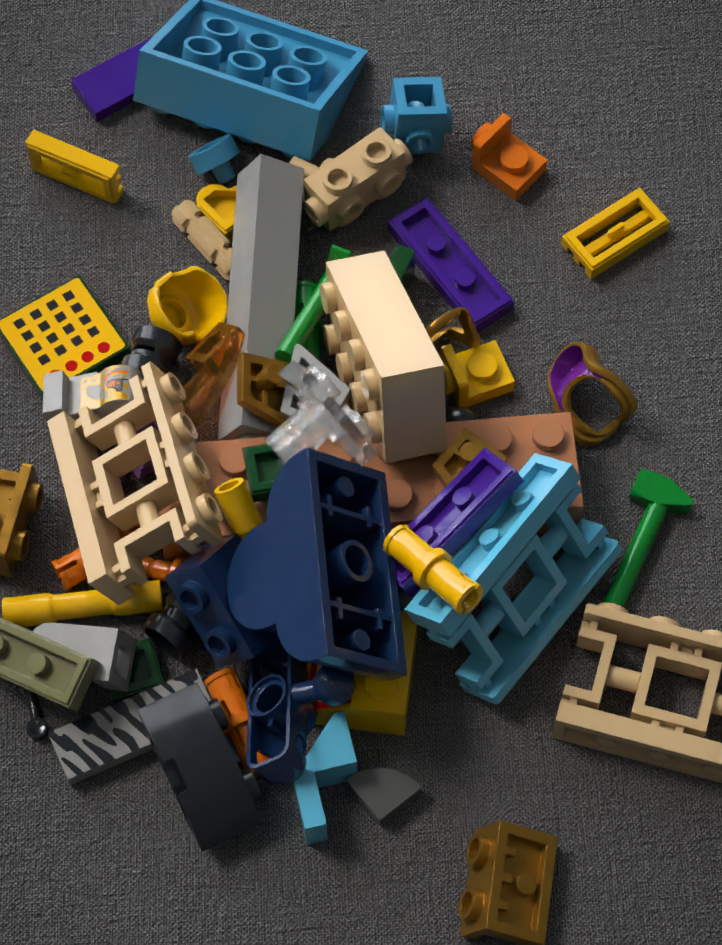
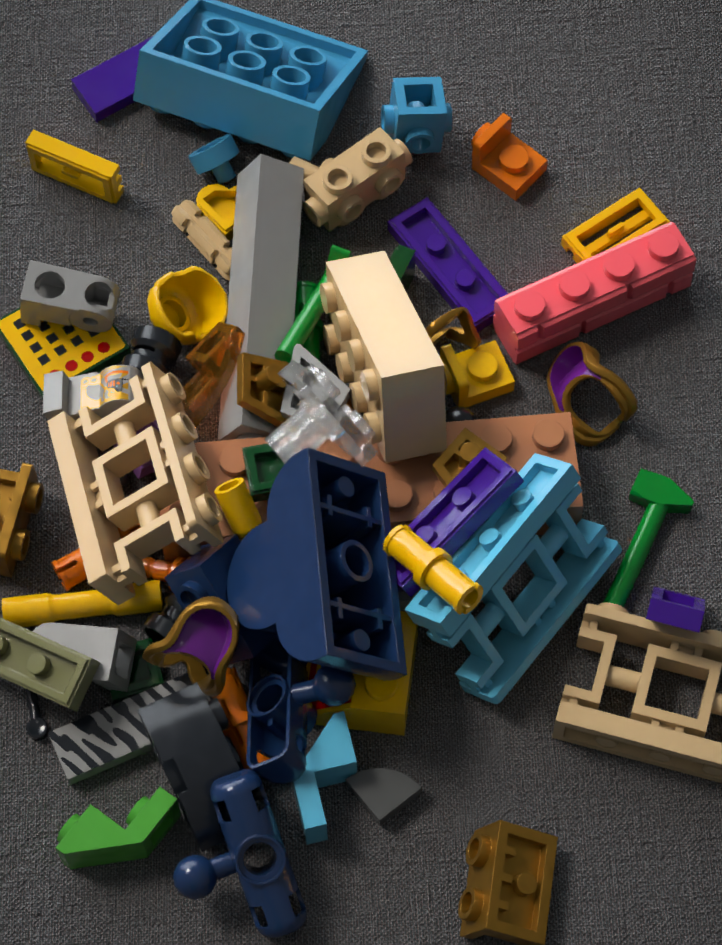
none -> light grey leg [20,260,120,333]
none -> bright green slope [55,787,181,869]
none -> piece [142,596,240,697]
none -> dark blue piece [173,769,307,938]
none -> coral brick [493,221,696,365]
none -> dark purple tile [646,586,705,633]

